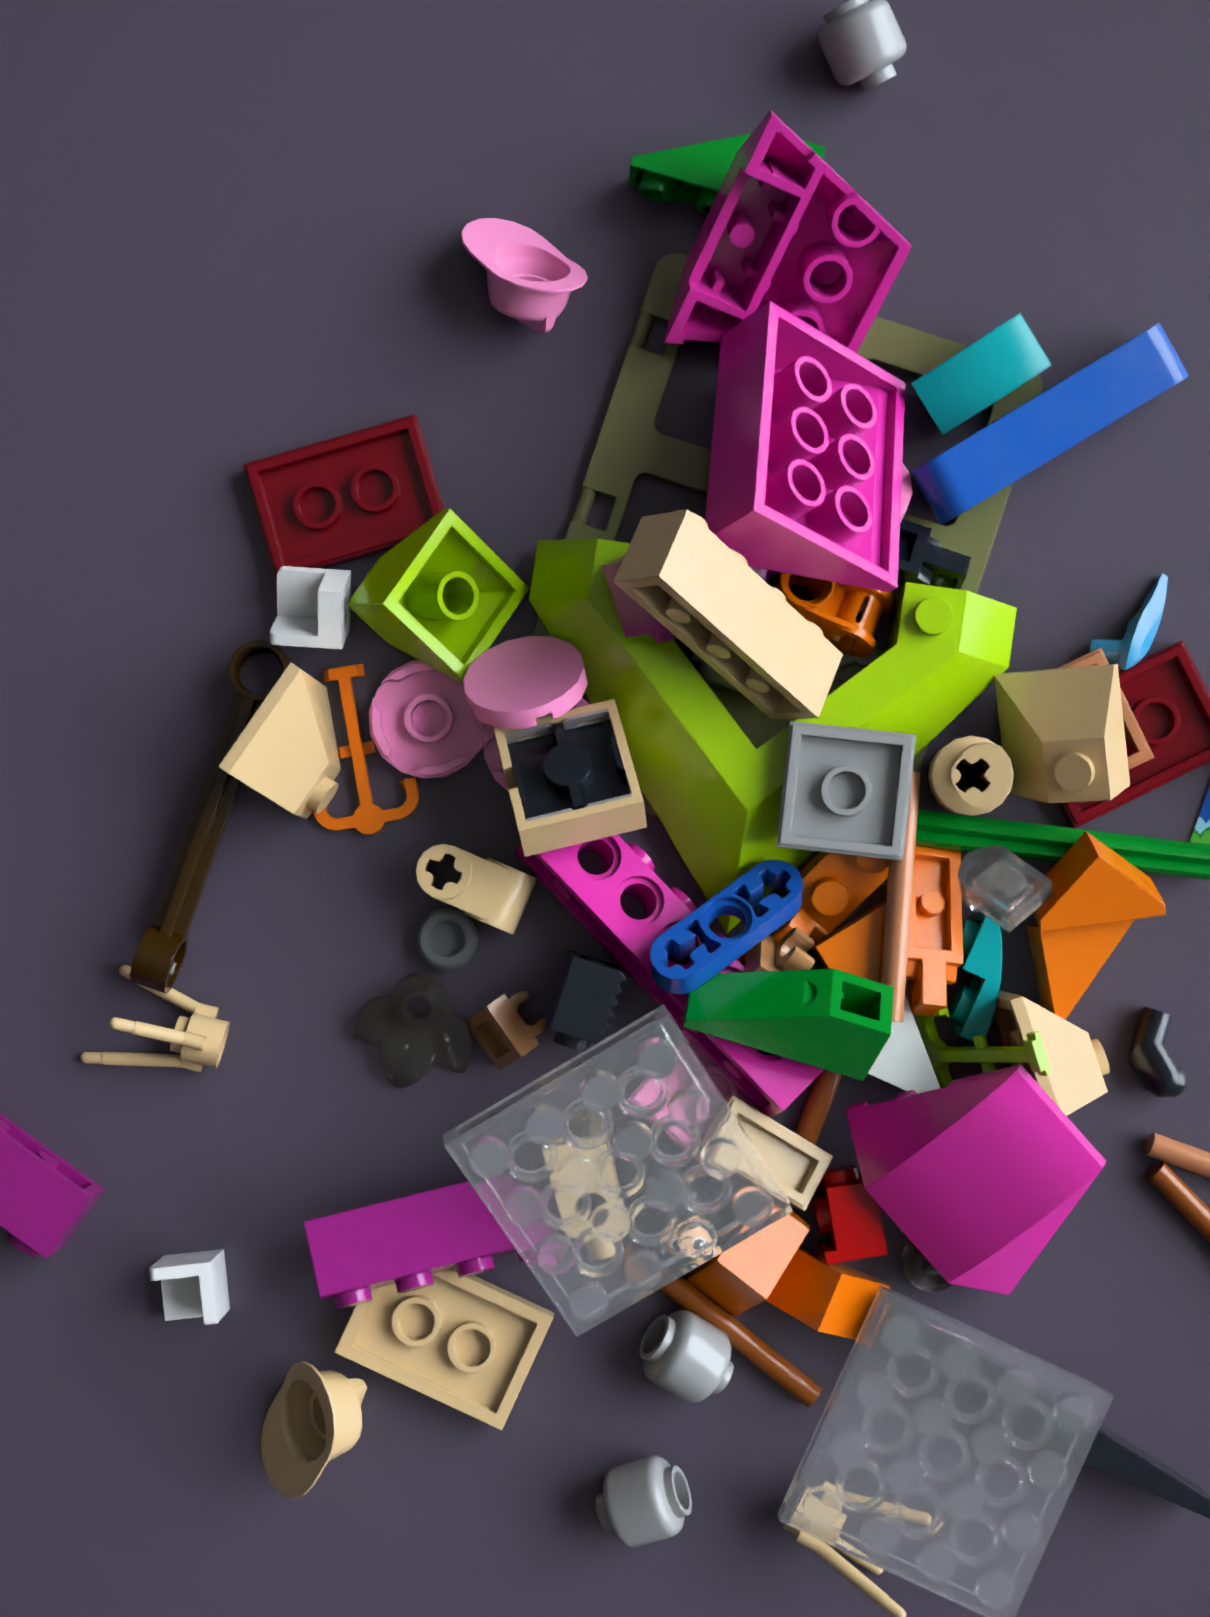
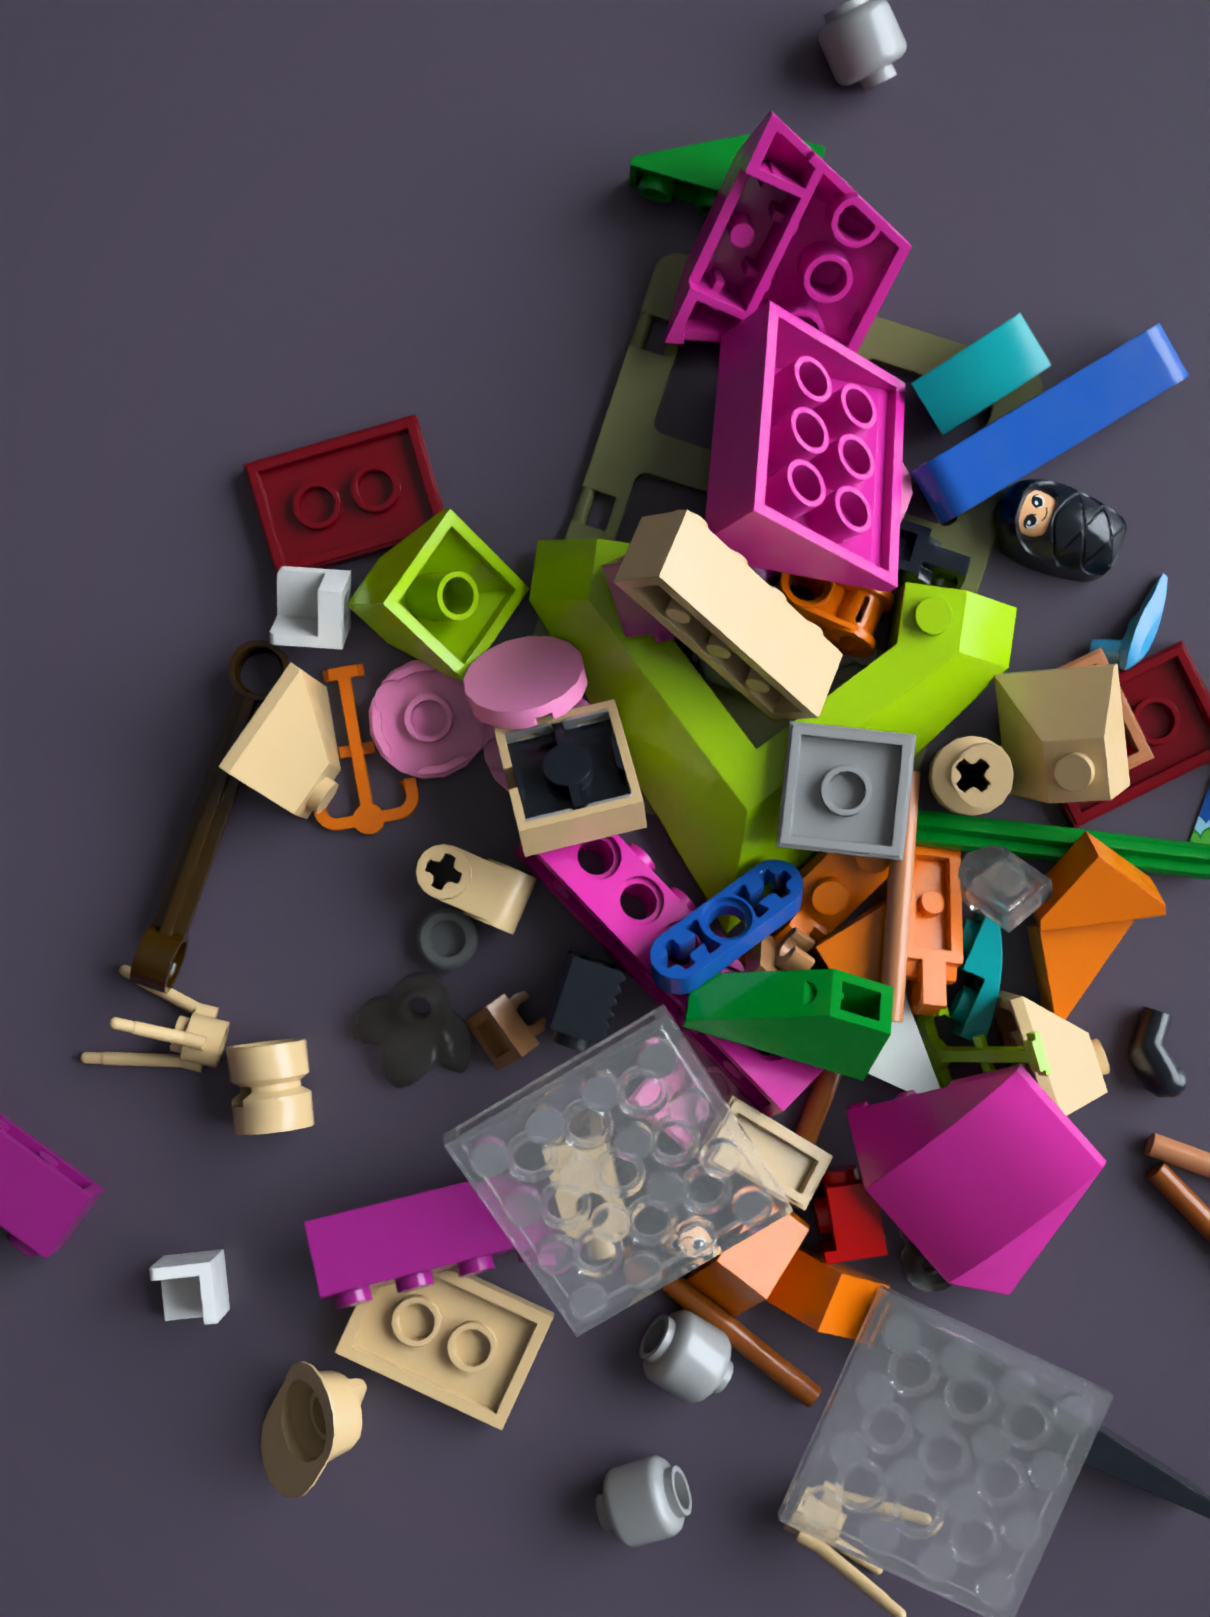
bright pink piece [461,218,588,334] -> none
none -> tan wheel [226,1038,315,1135]
none -> black piece [994,479,1127,582]

